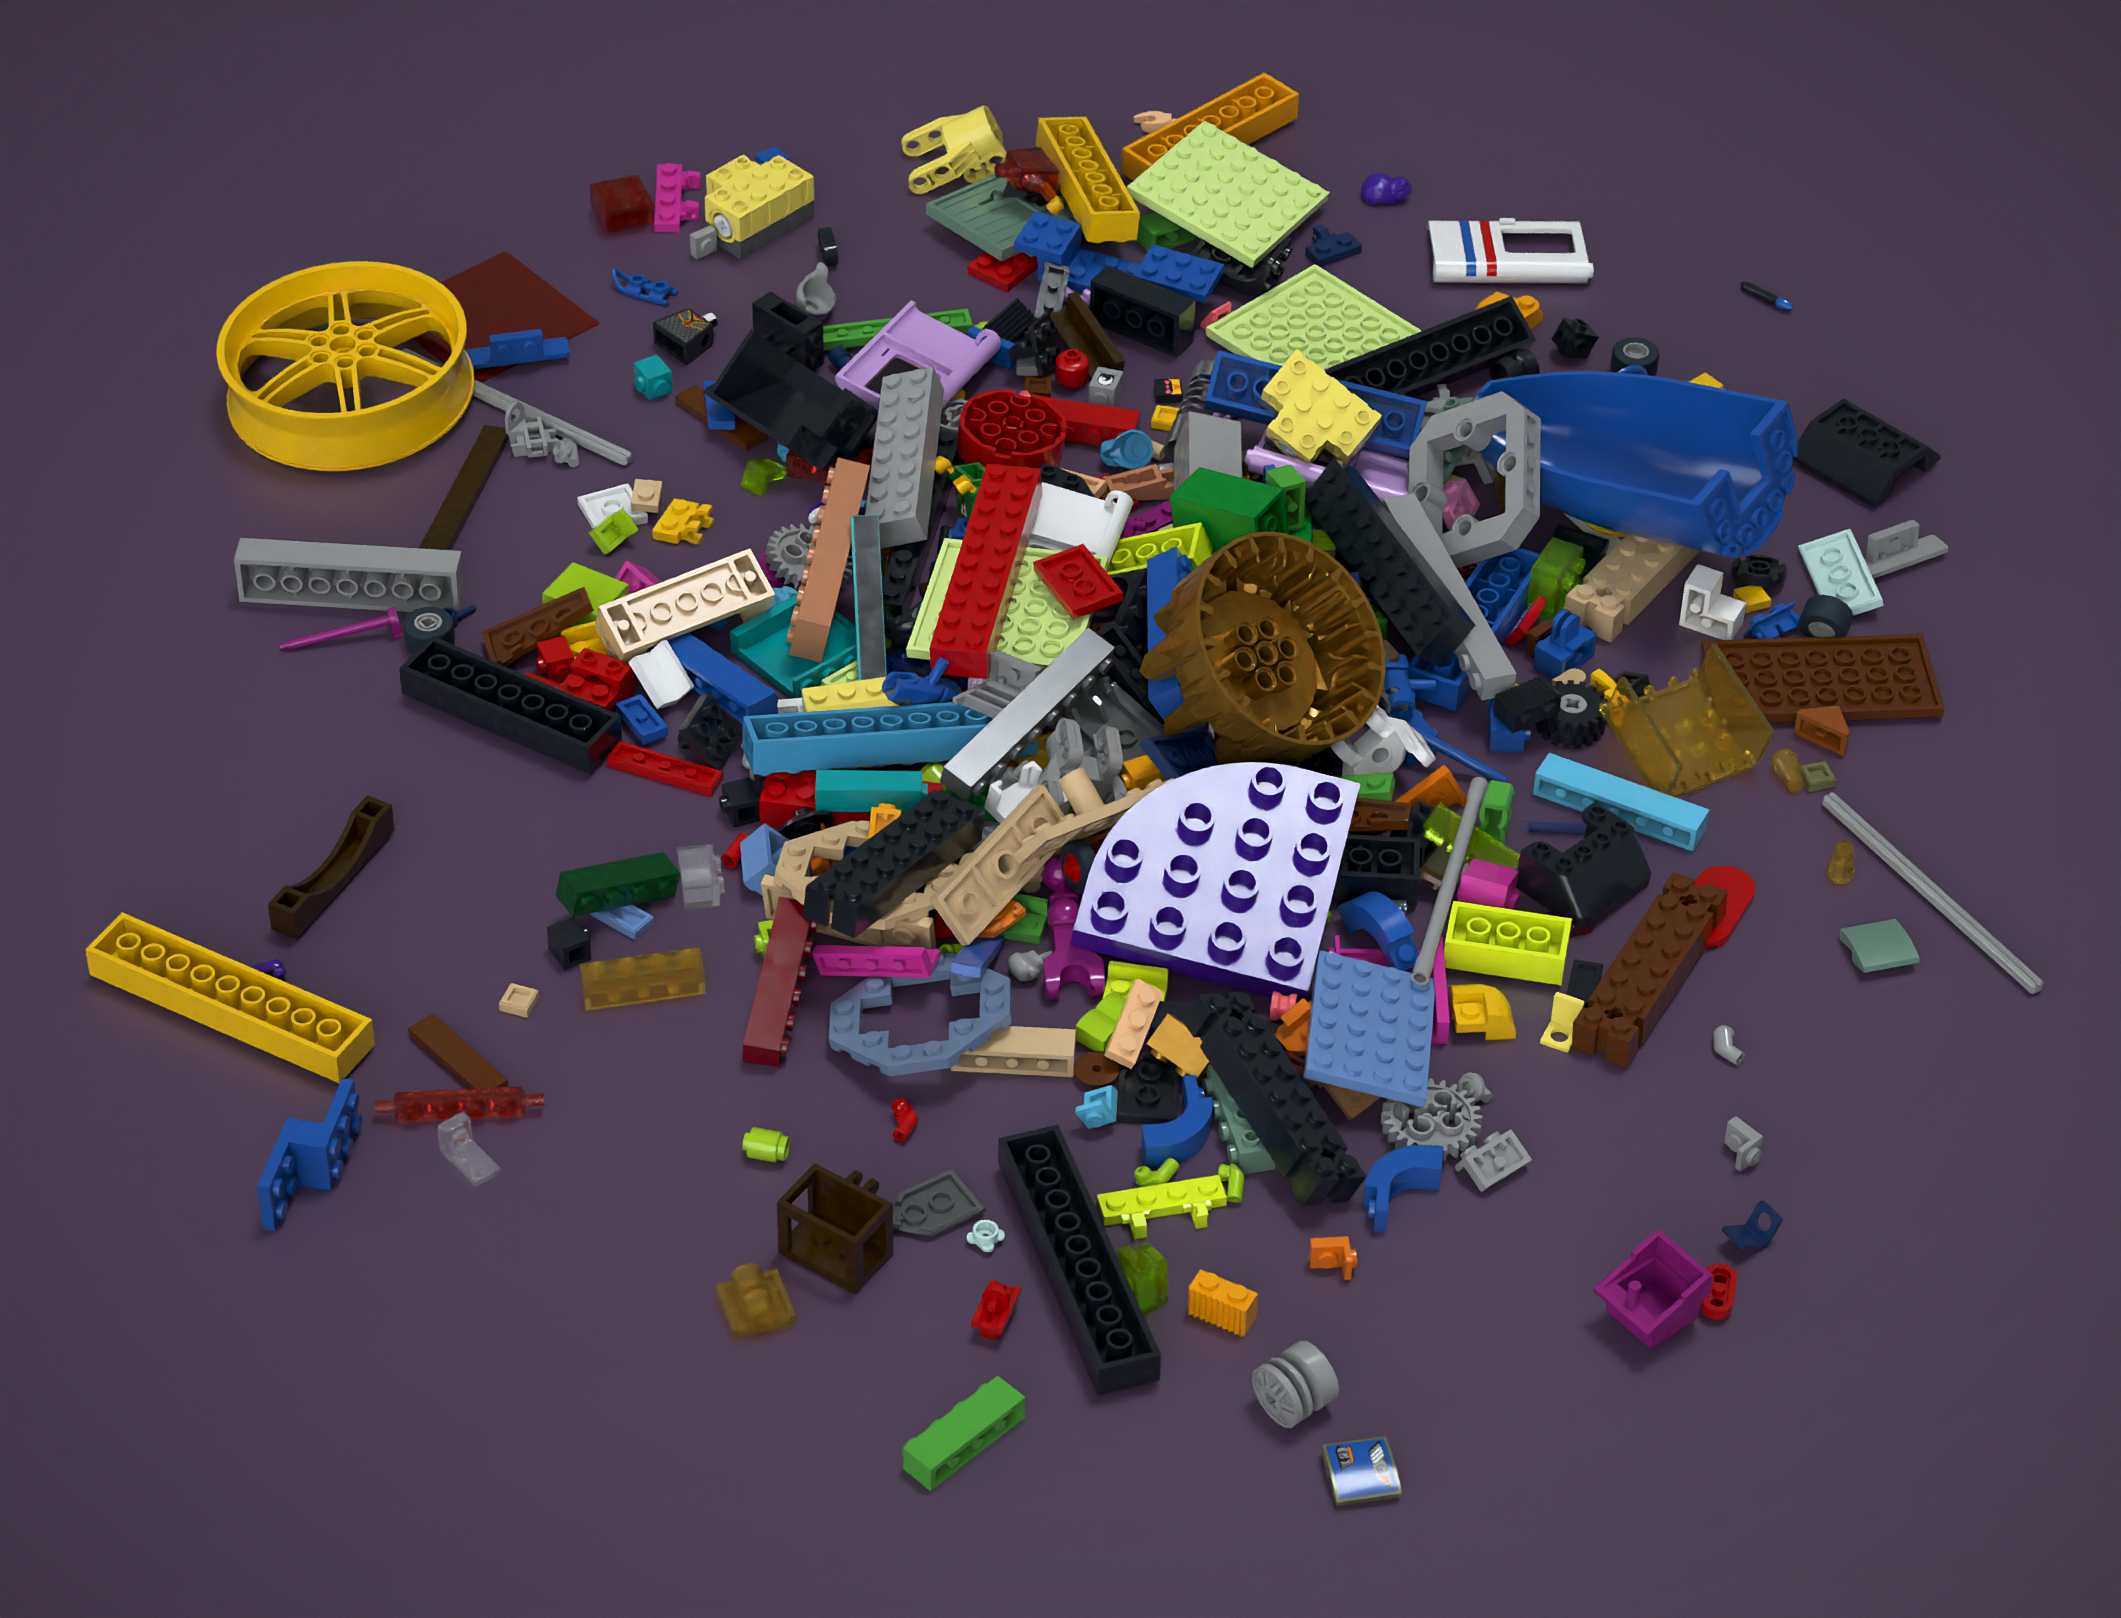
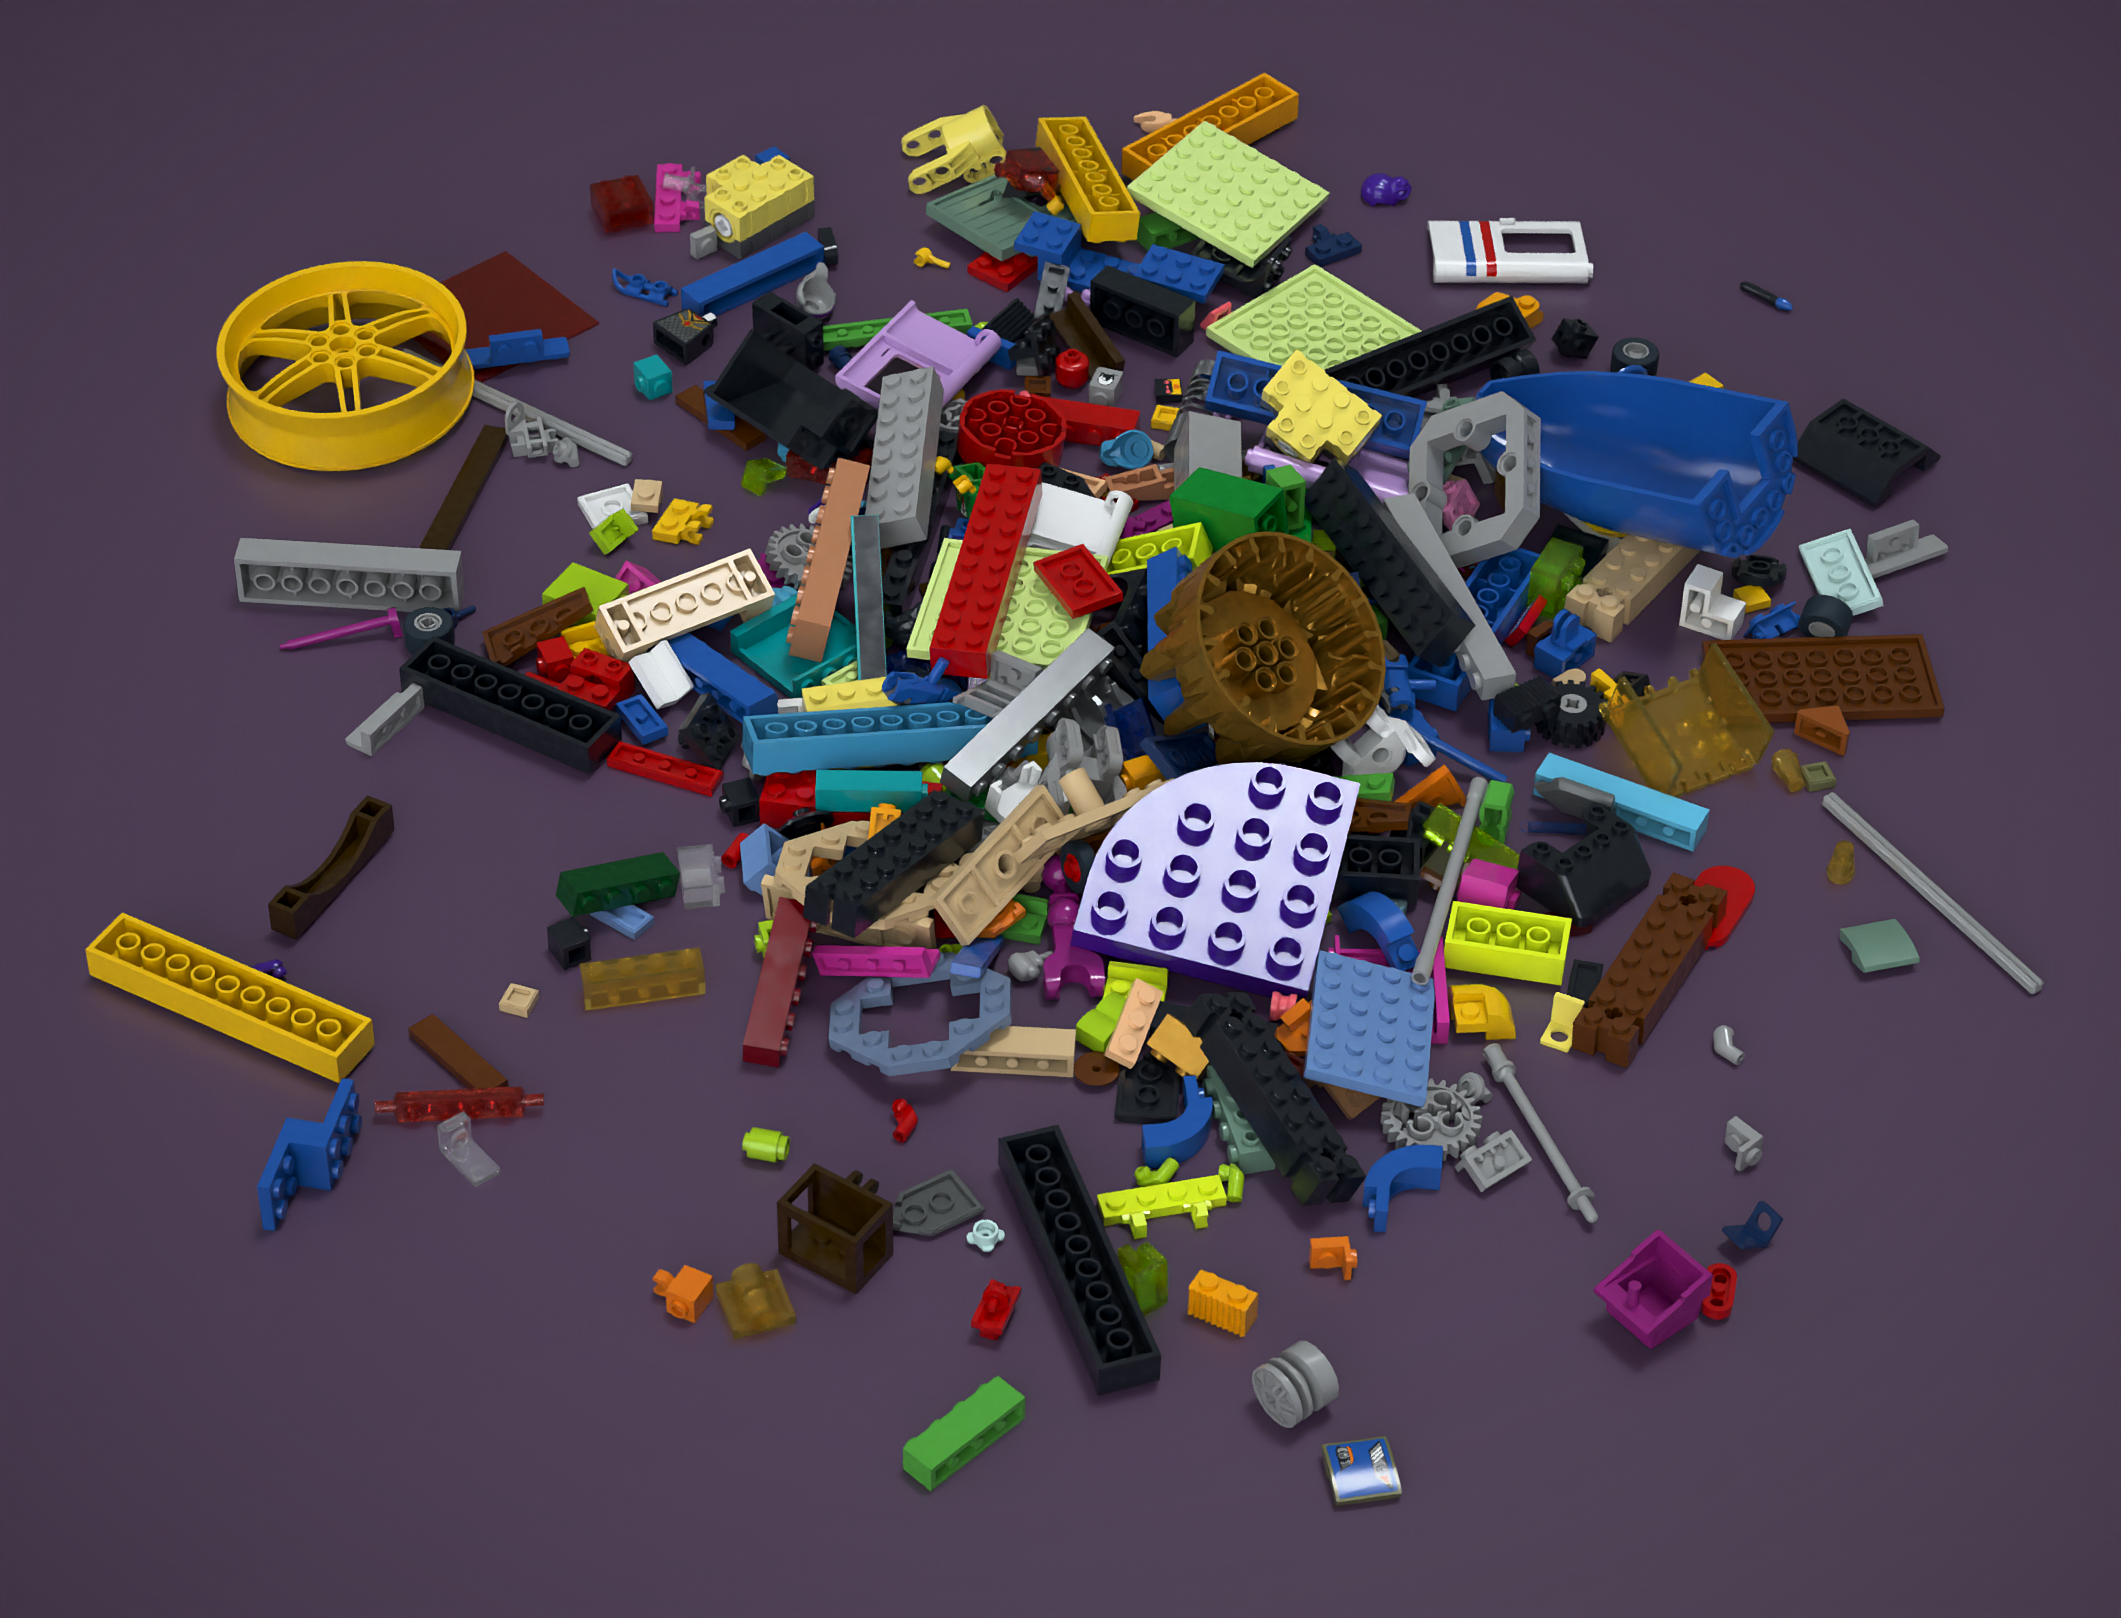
medium azure bracket [1075,1085,1118,1129] -> none
none -> light grey panel [345,683,424,756]
none -> orange brick [653,1265,714,1323]
none -> clear bracket [662,166,707,208]
none -> blue brick [681,232,824,317]
none -> yellow hand [914,247,951,269]
none -> clear blue bracket [1104,698,1157,760]
none -> light grey bar [1482,1043,1598,1223]
none -> dark grey tile [1533,777,1616,819]

